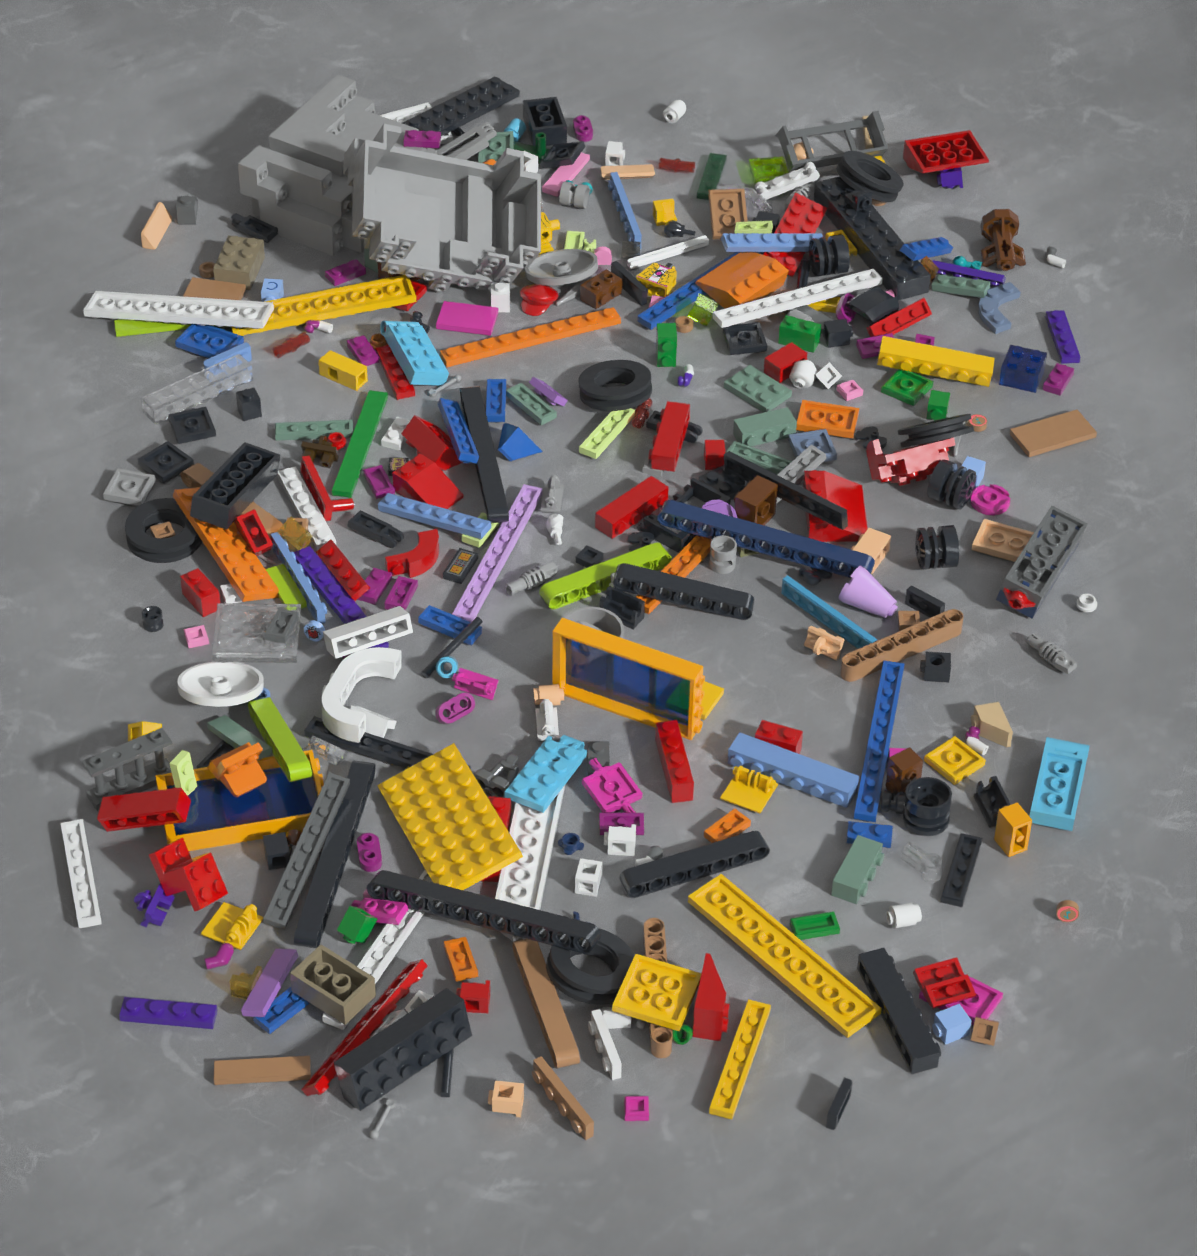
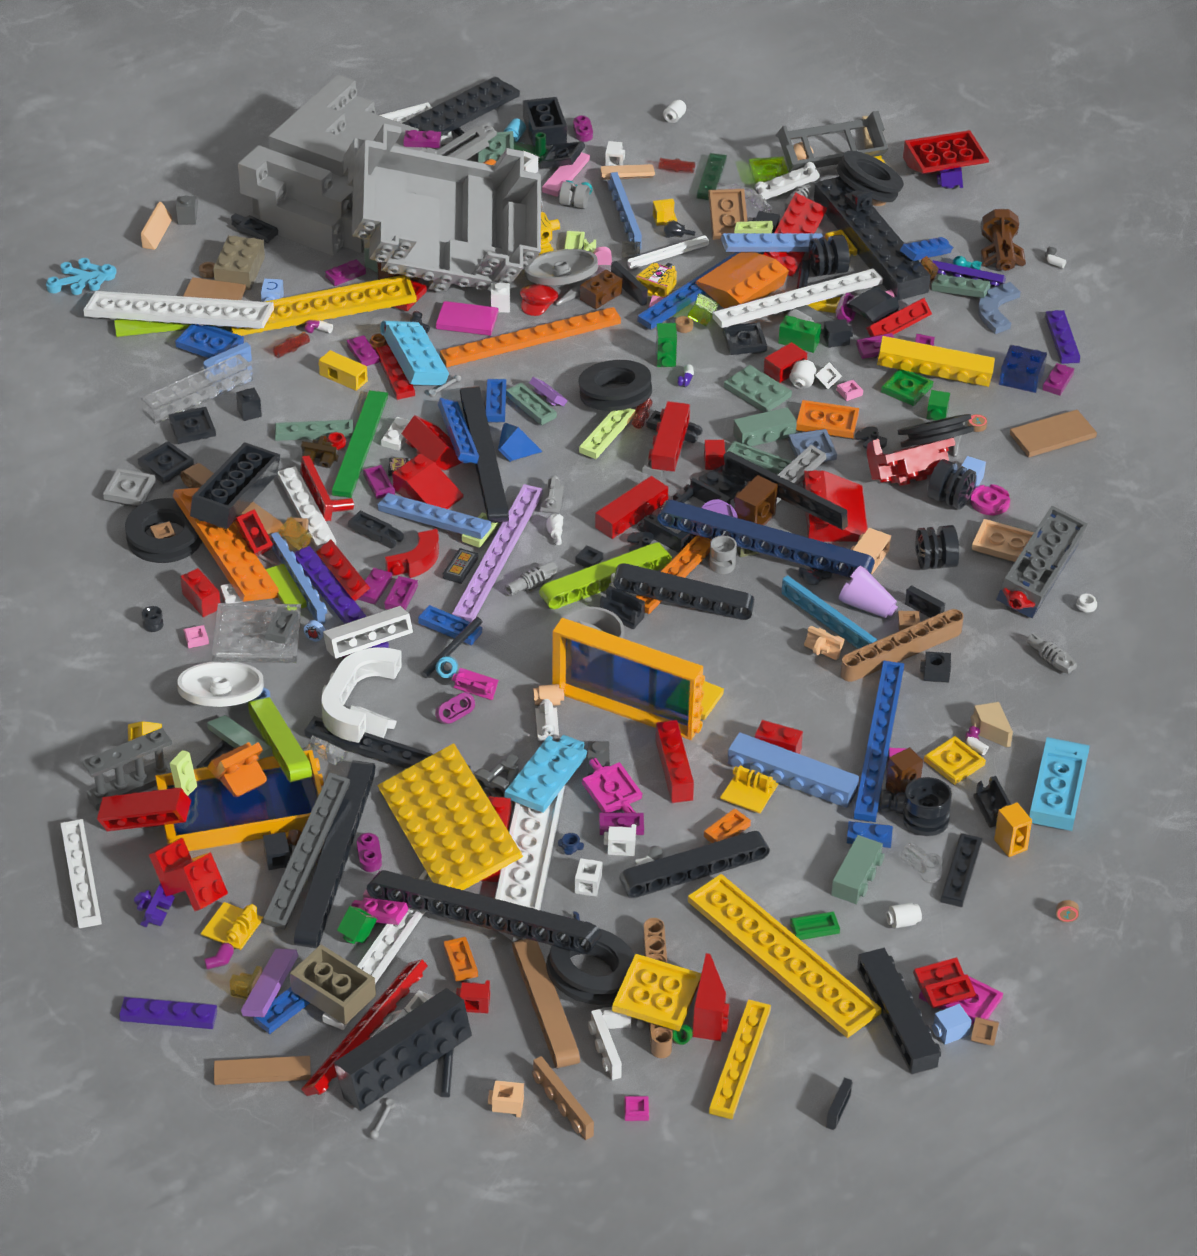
none -> medium azure plant [46,258,117,295]

